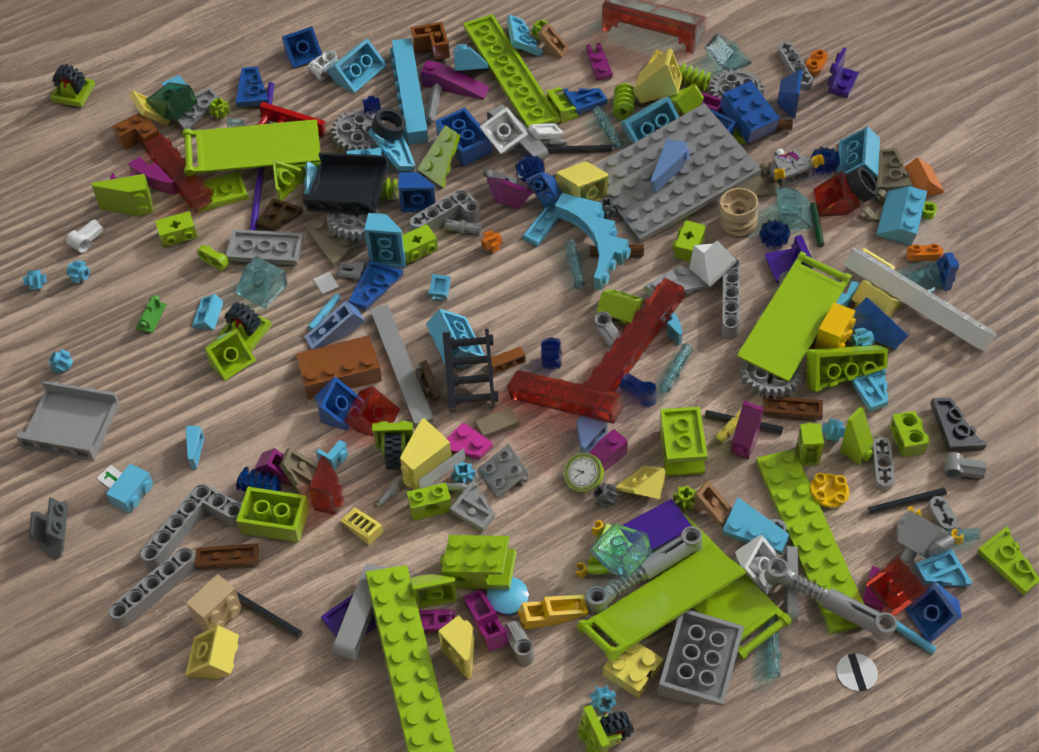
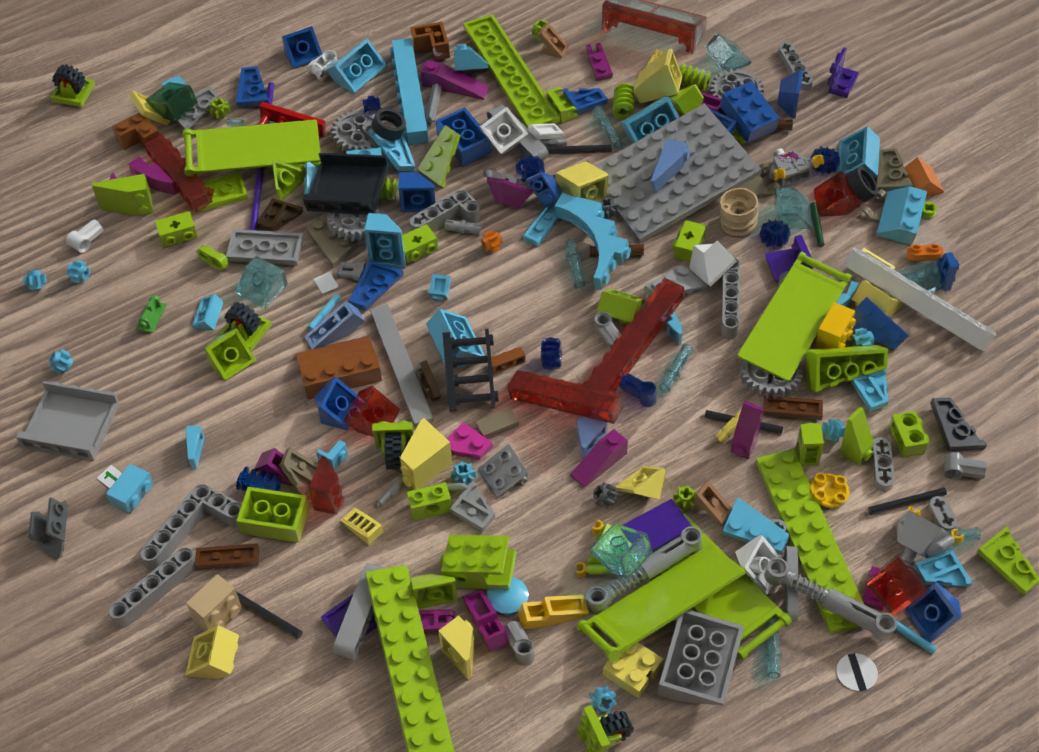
white sticker [418,448,466,488] -> none
medium azure wing [506,14,543,57] -> none
tile [564,453,604,493] -> none
lime torso [659,406,708,476] -> none
orange plate [805,49,828,76] -> none

